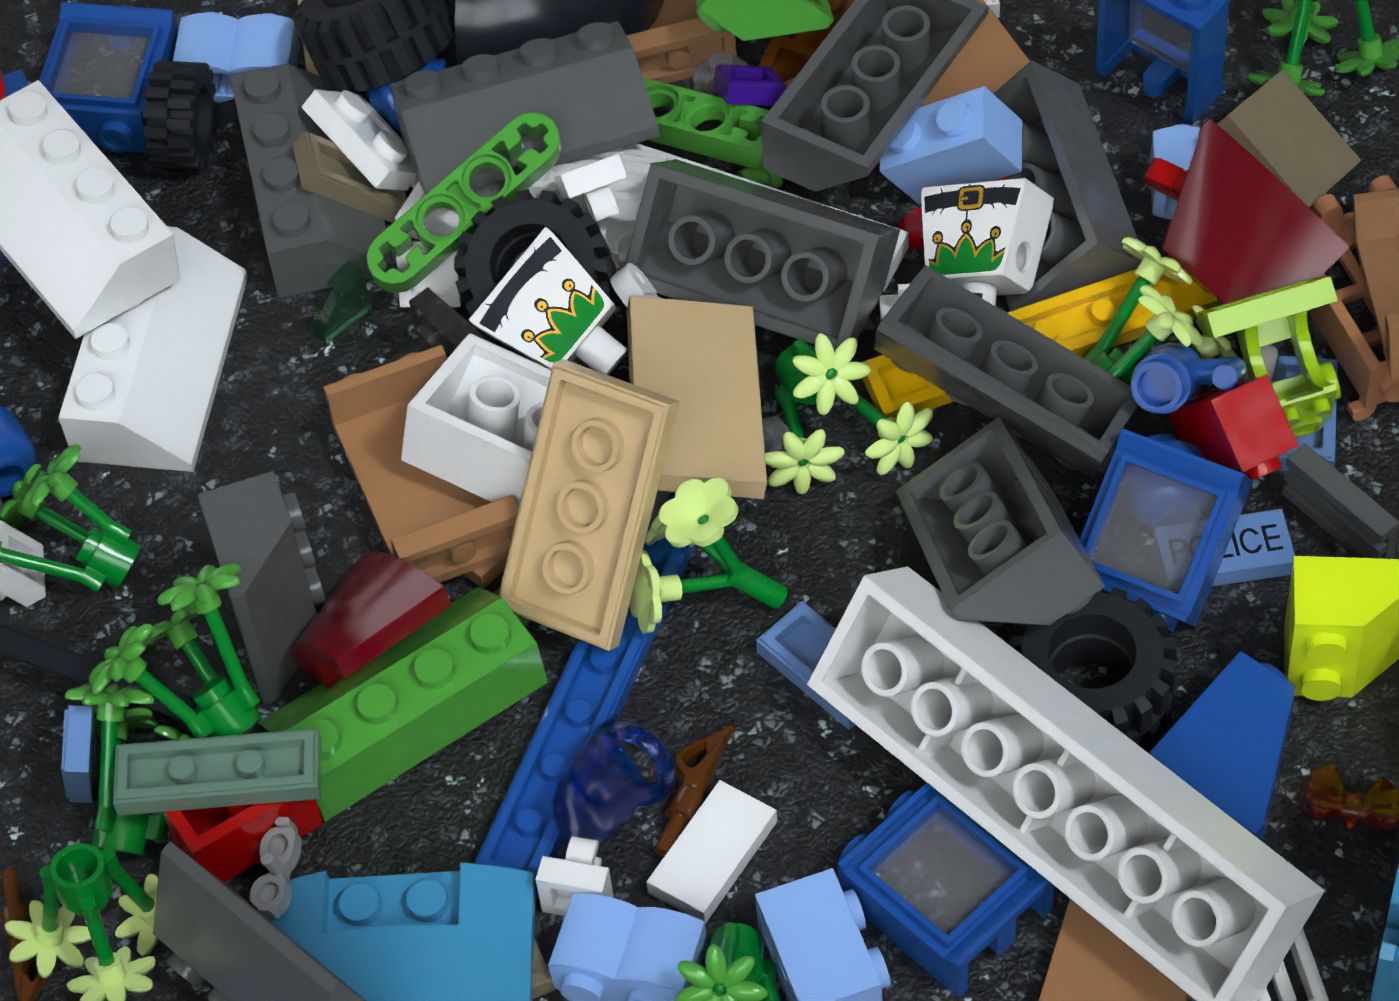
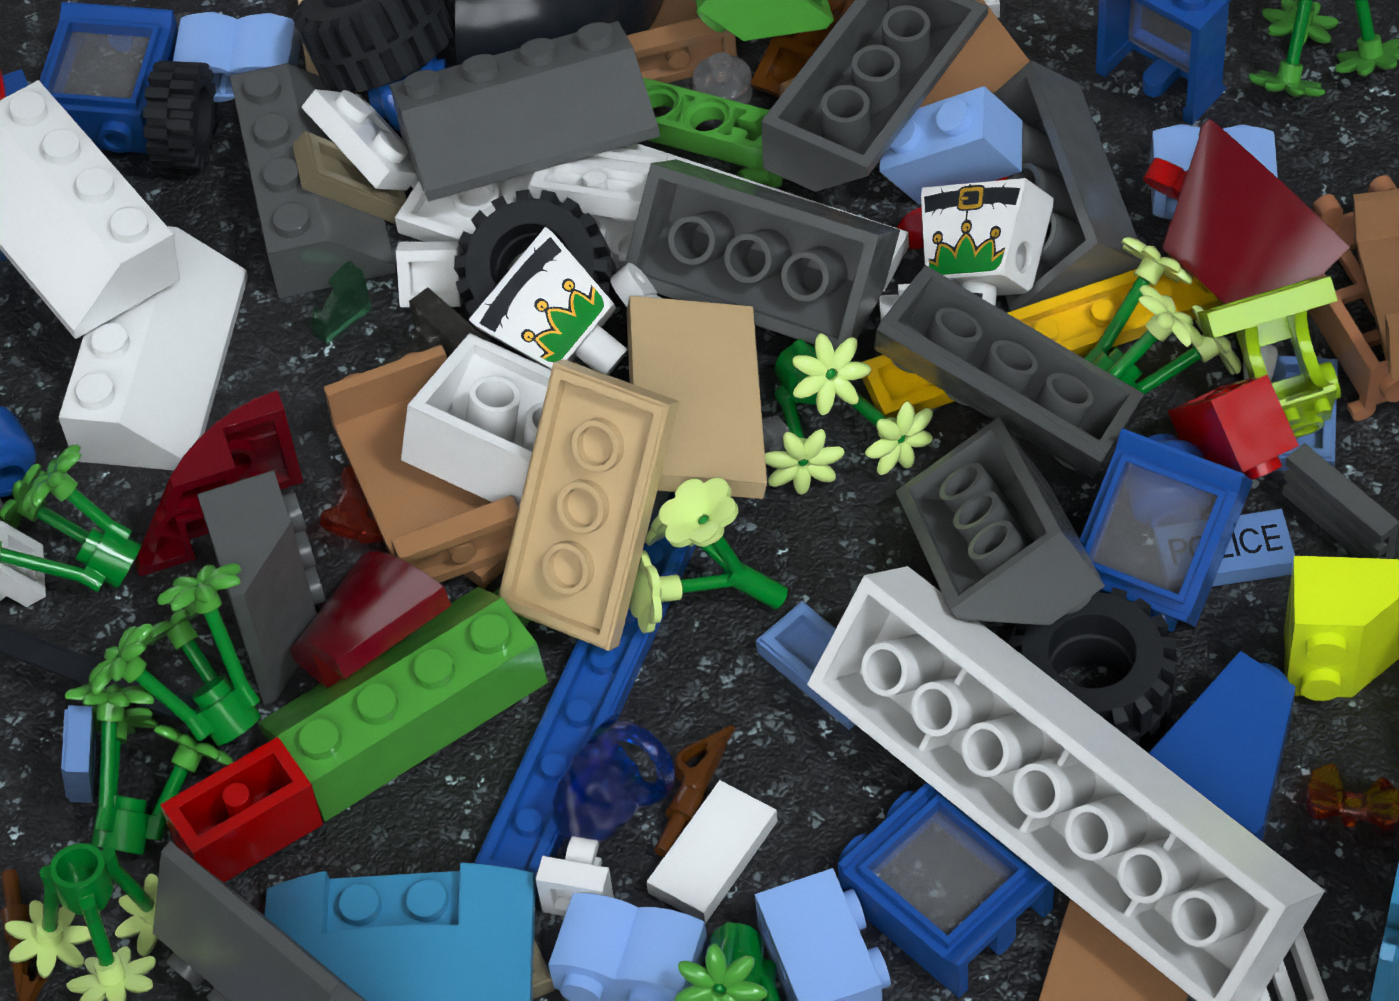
sand green tile [113,728,322,816] -> none
light grey piece [250,817,302,920] -> none
bright green beam [367,112,562,293] -> none
white tile [554,154,627,222] -> none
dark purple tile [713,64,787,106] -> none
blue piece [1131,342,1246,414] -> none
dark tan tile [1217,69,1361,207] -> none
none -> dark red slope [135,390,303,577]
none -> clear red piece [319,466,383,543]

